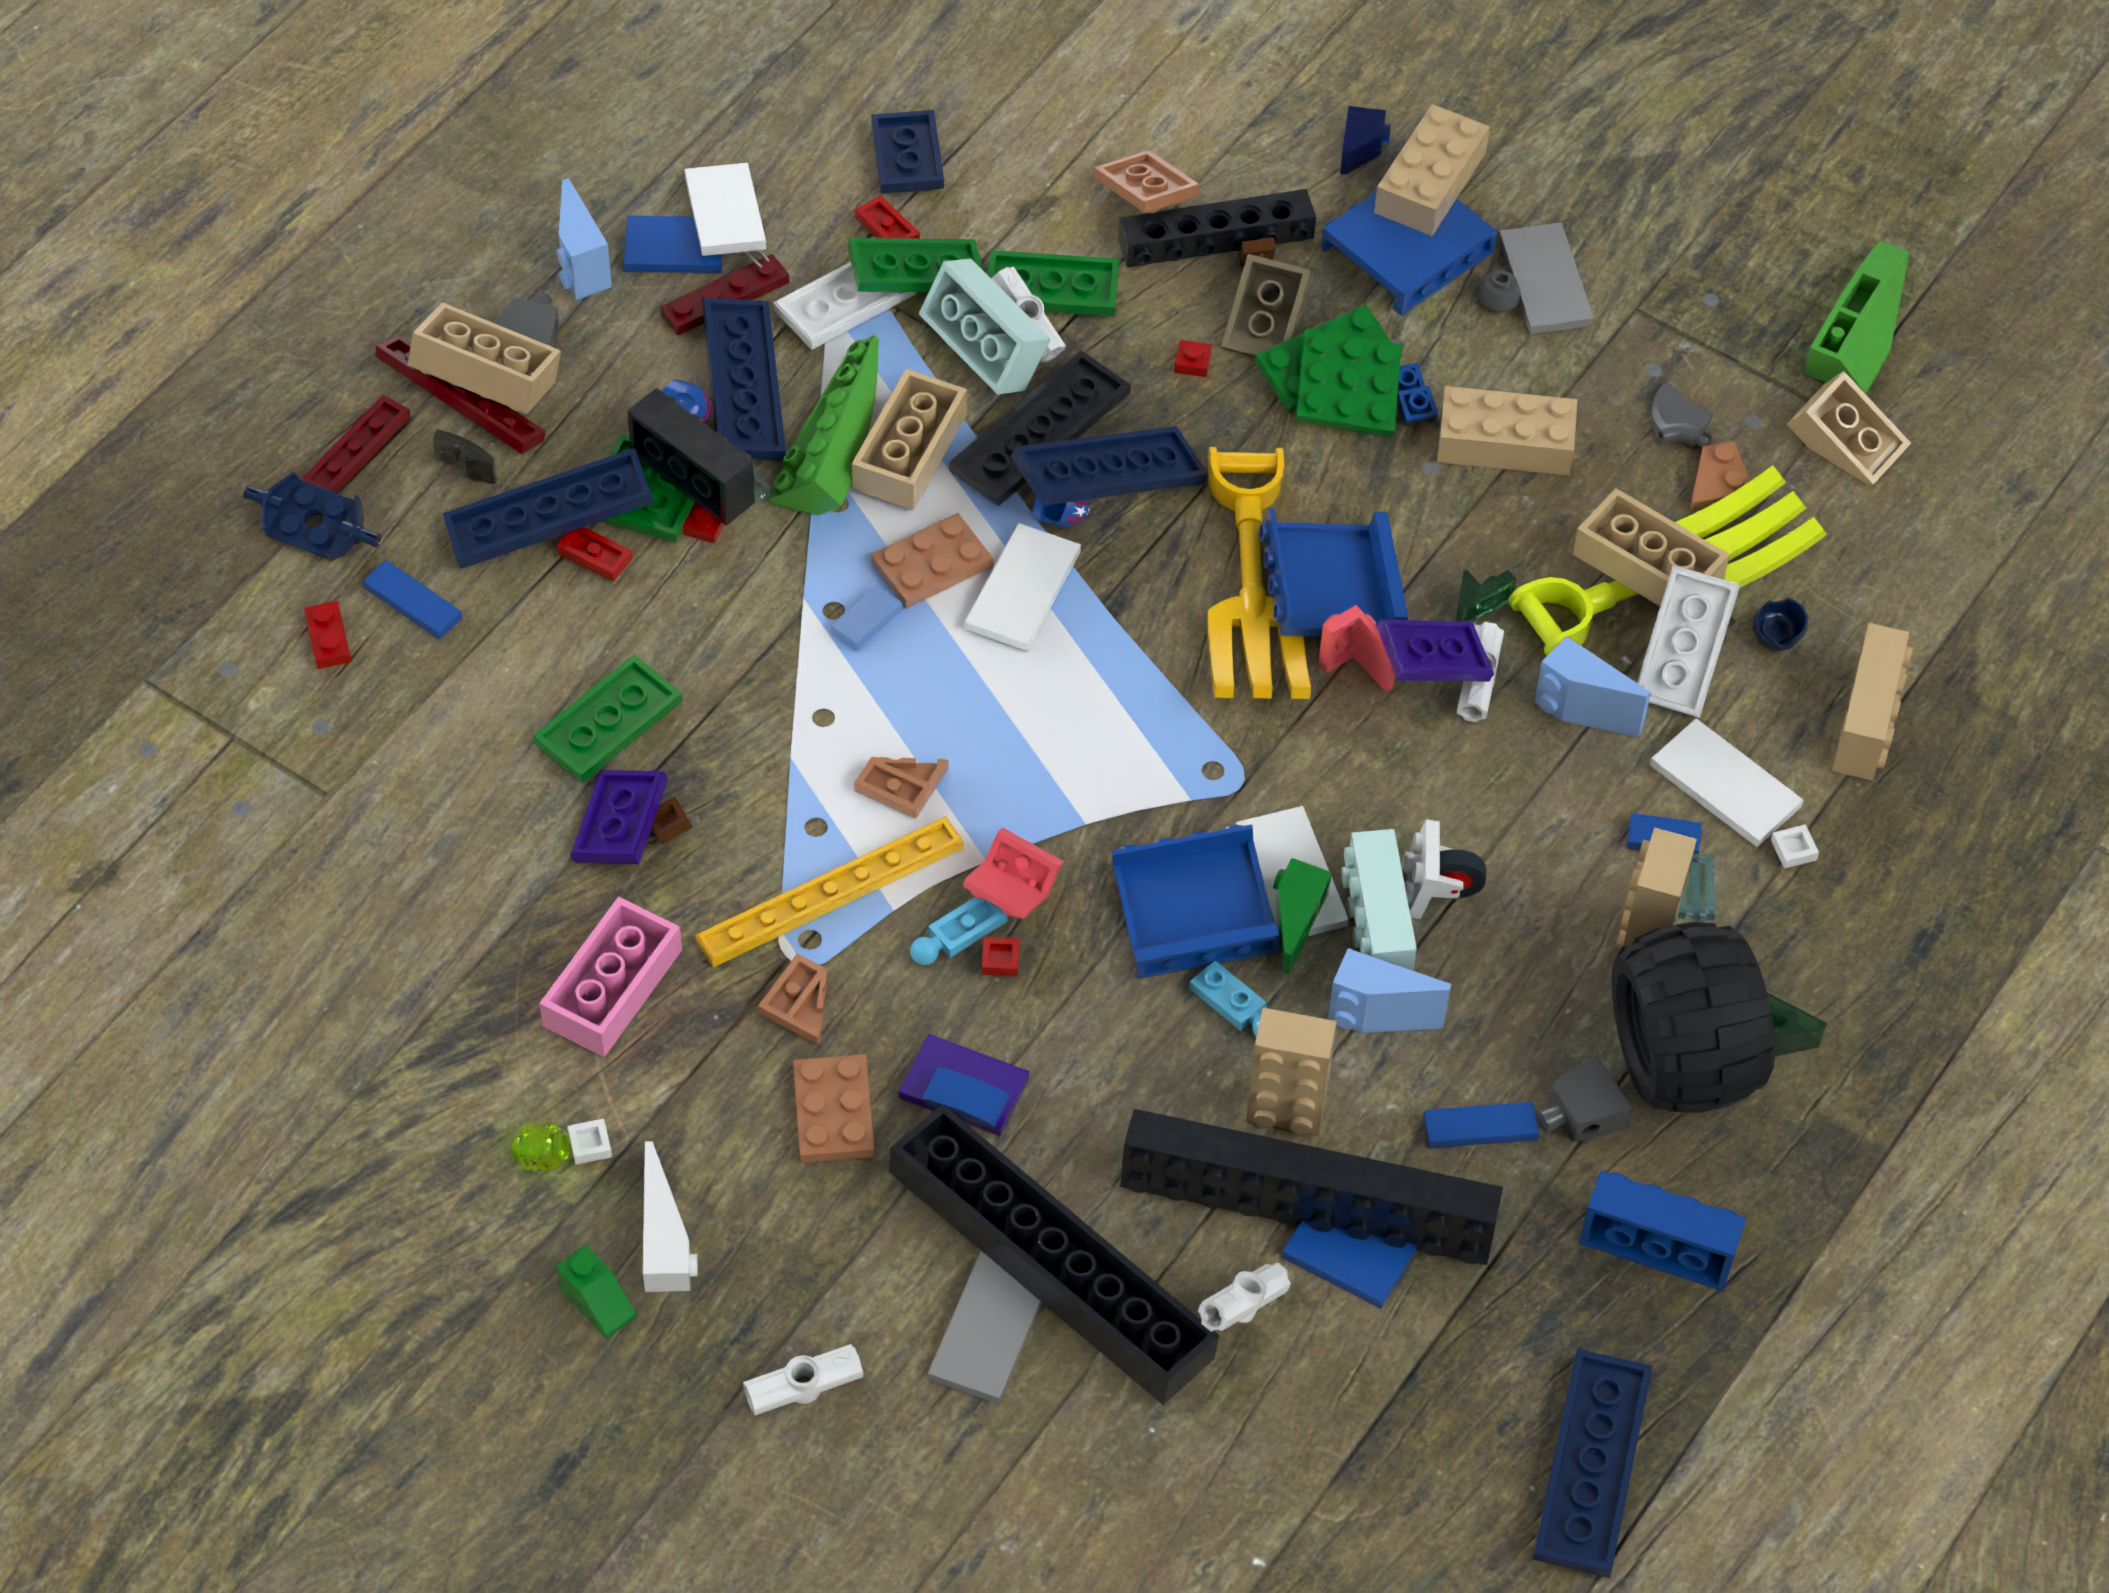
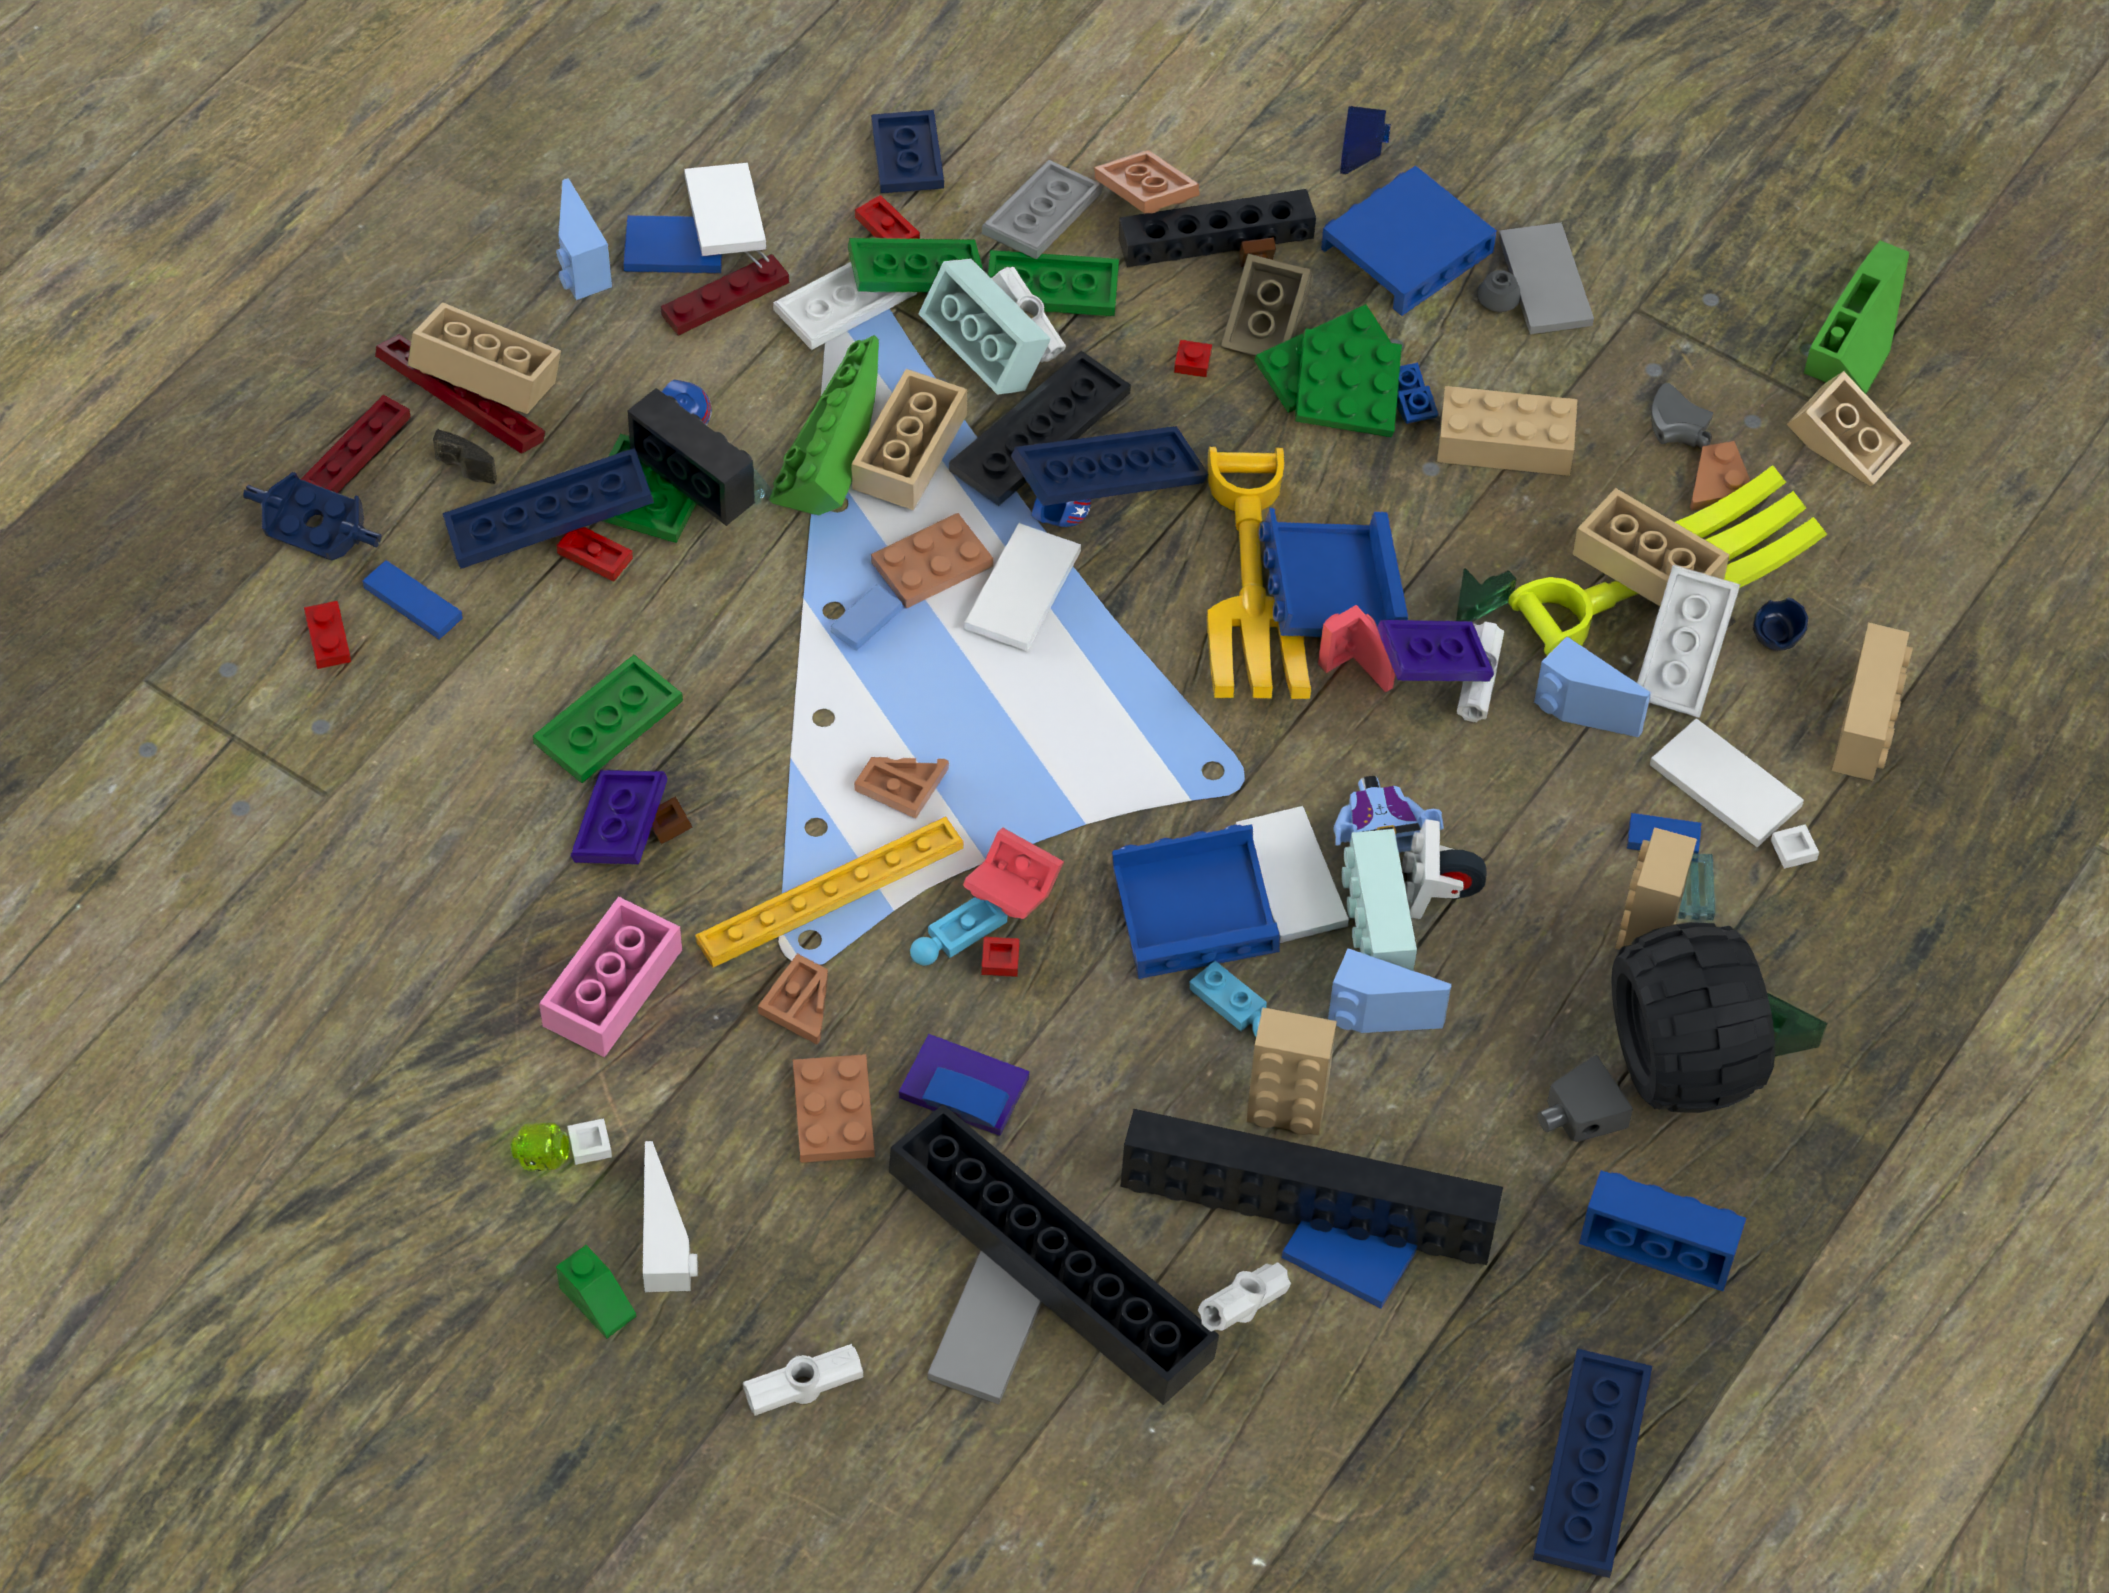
dark grey torso [495,291,559,348] -> none
red plate [683,503,724,544] -> none
dark blue plate [702,298,786,460] -> none
green slope [1273,858,1332,975] -> none
tan brick [1374,104,1490,236] -> none
blue tile [1423,1102,1539,1148] -> none
none -> light grey tile [981,160,1103,259]
none -> torso [1333,776,1444,852]

